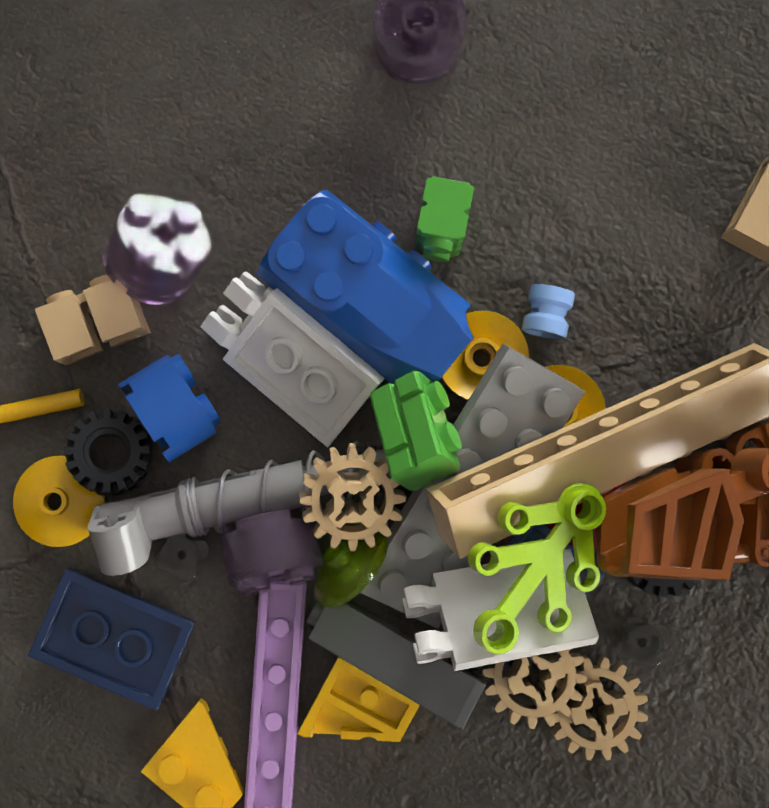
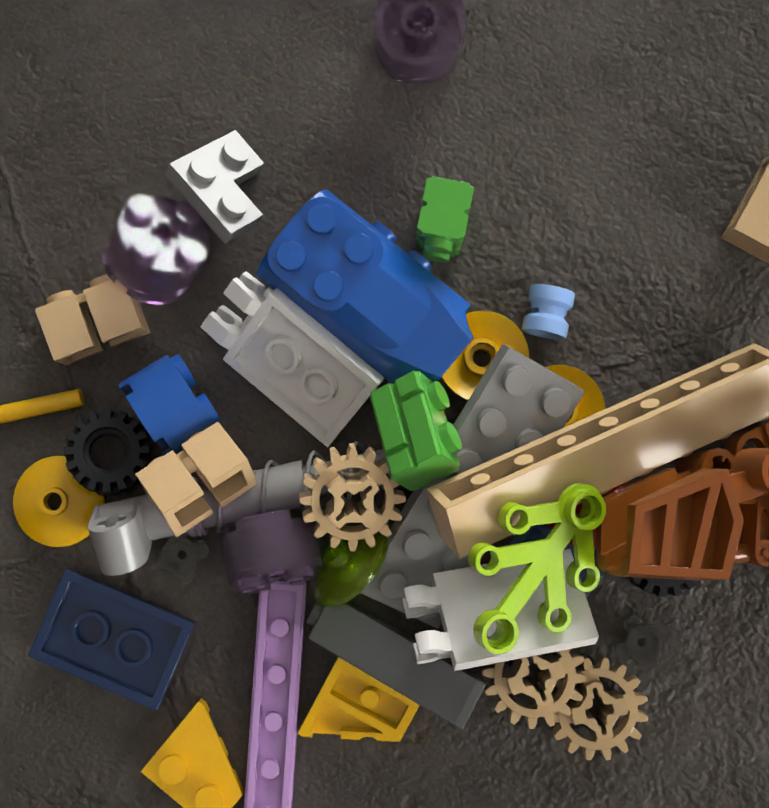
none -> tan piece [135,422,258,538]
none -> plate [165,130,265,244]

